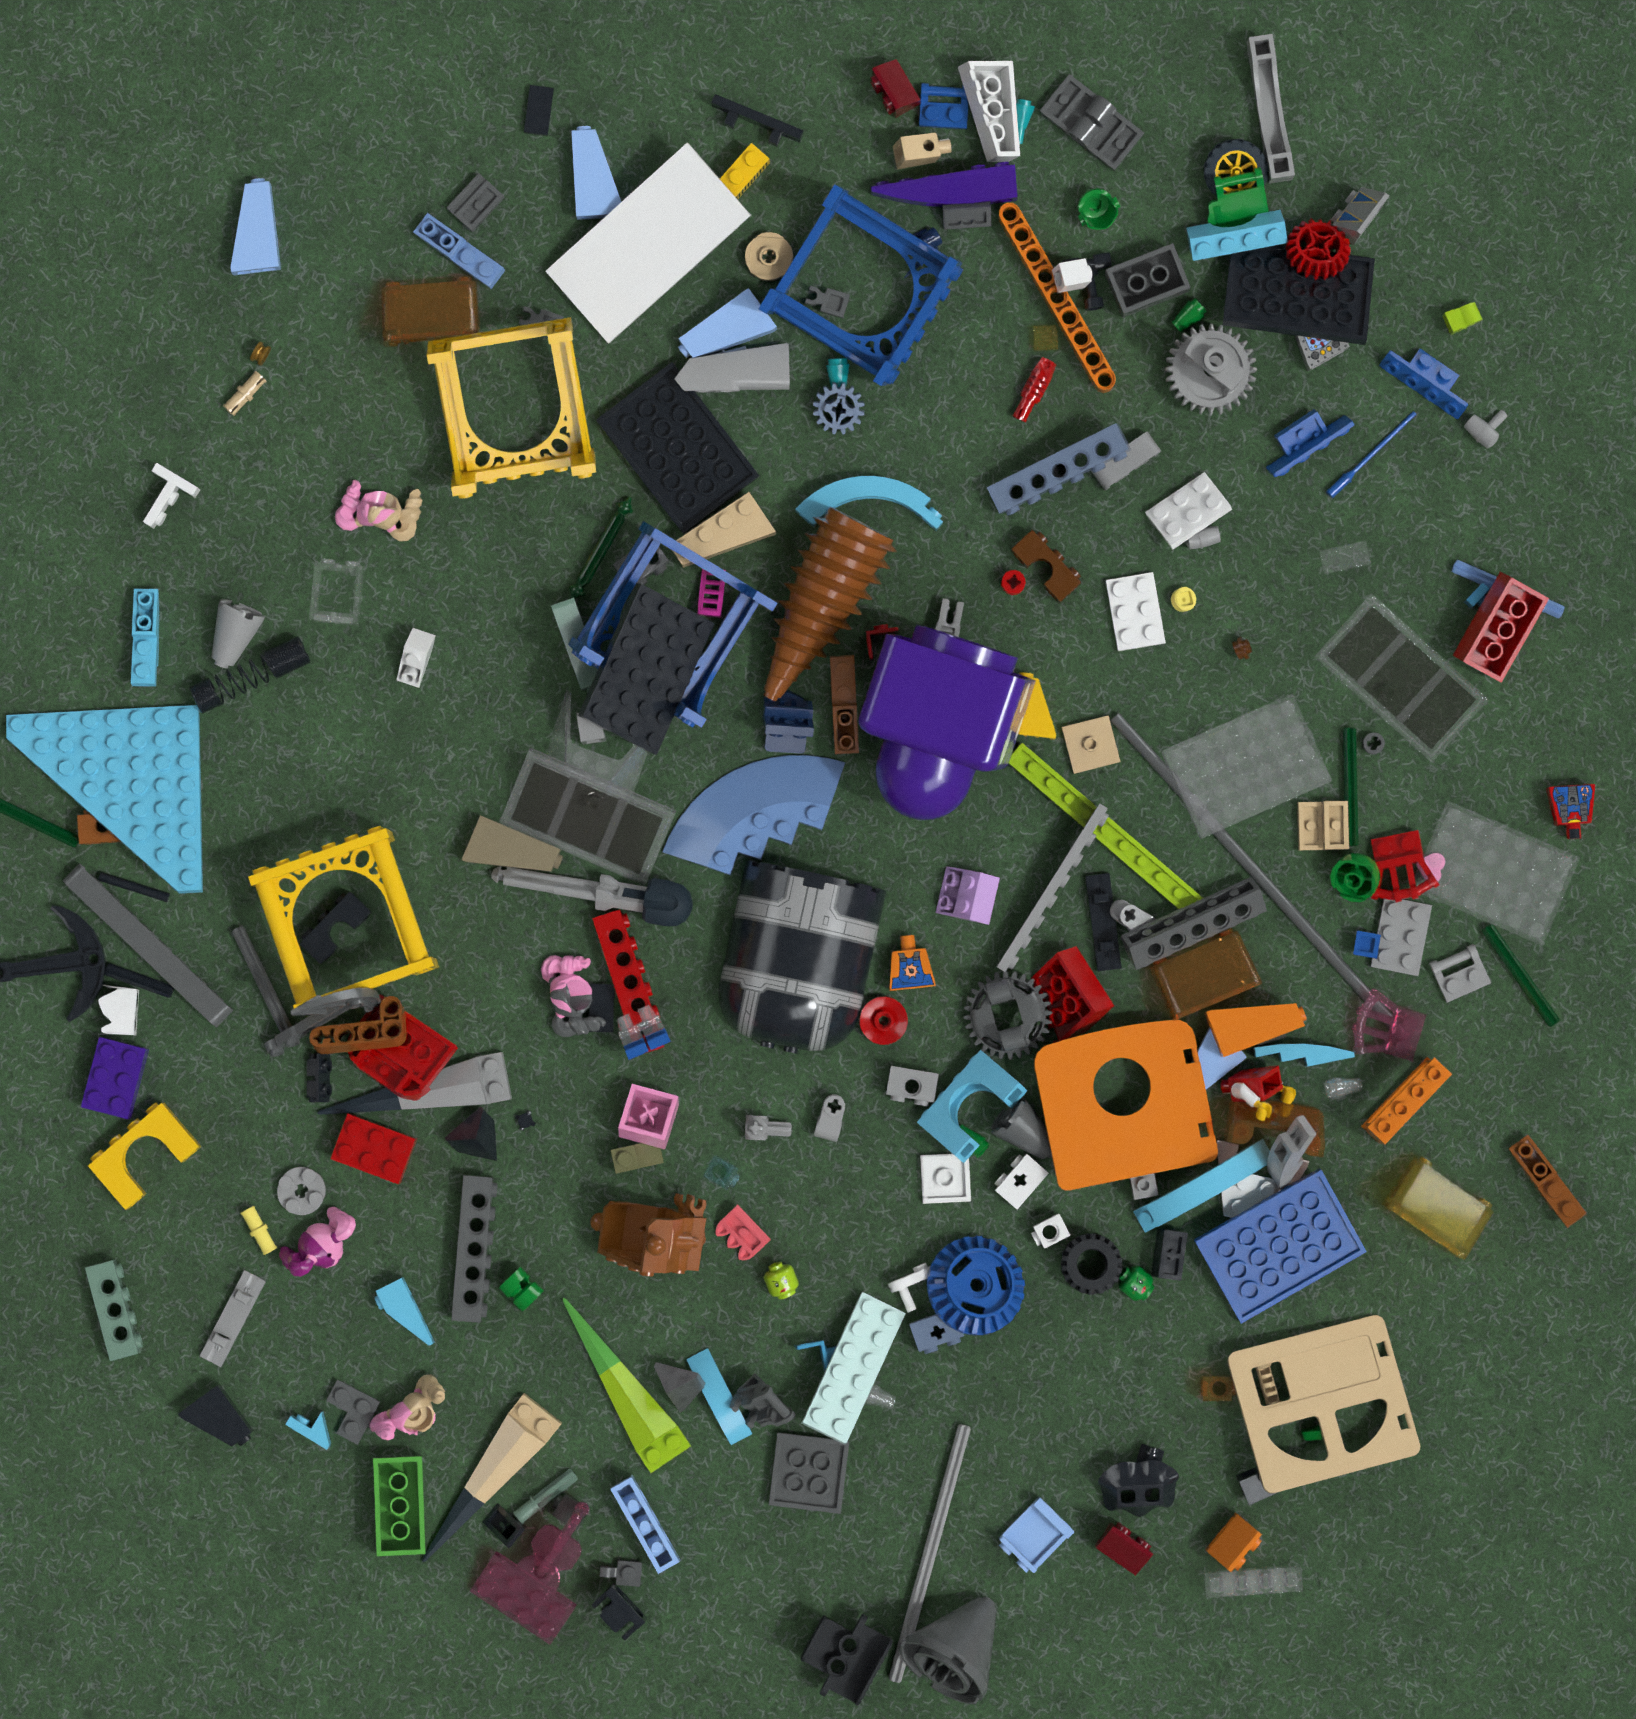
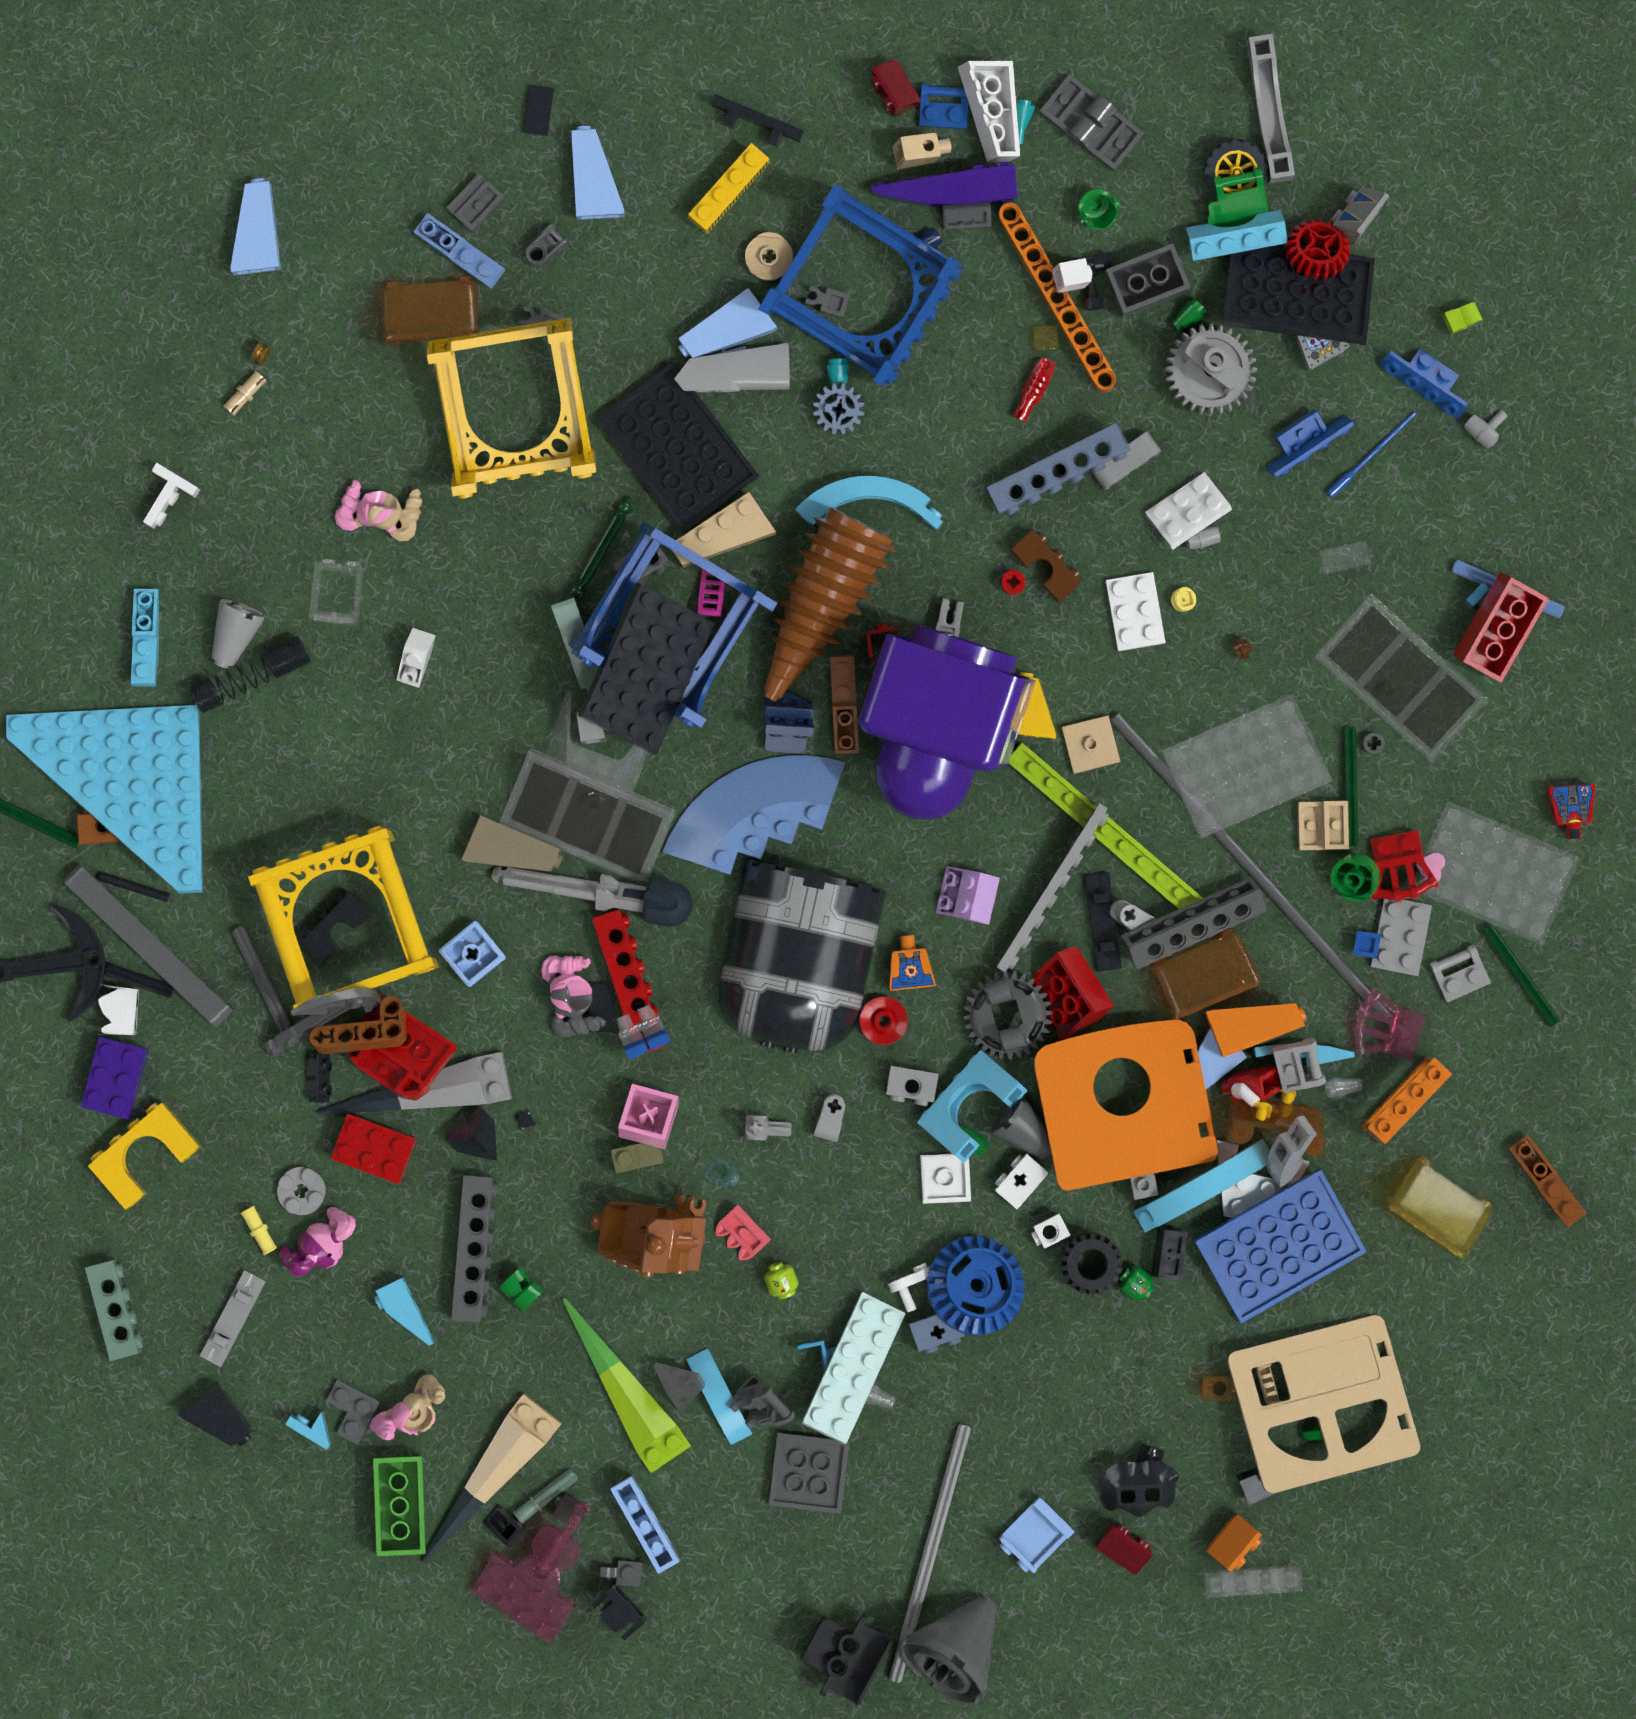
white tile [546,143,752,343] -> none
none -> light blue brick [439,921,506,987]
none -> dark grey piece [526,223,570,269]
none -> light grey plate [1273,1038,1326,1093]

